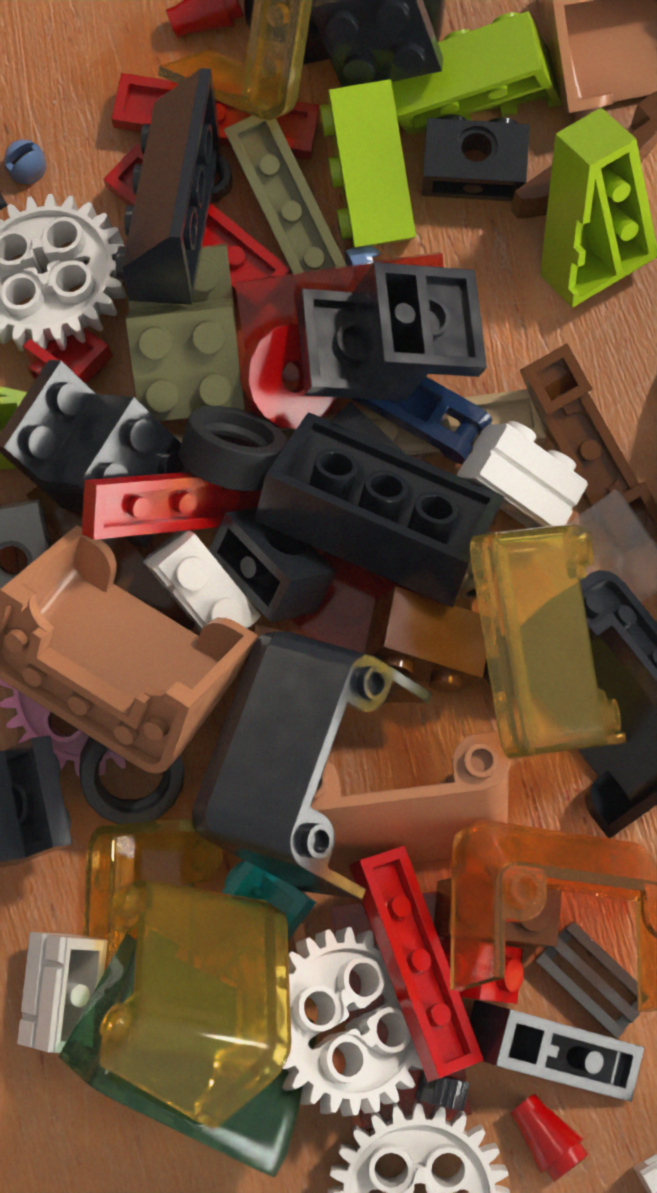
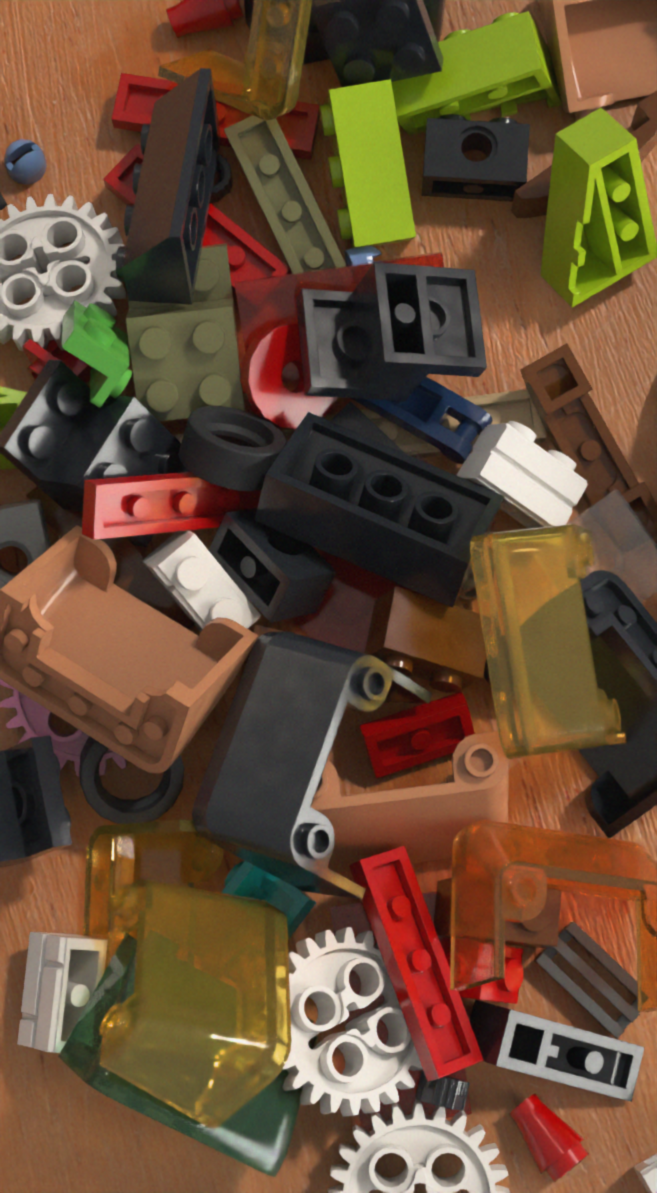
none -> bright green bracket [62,300,132,408]
none -> red plate [359,691,475,778]

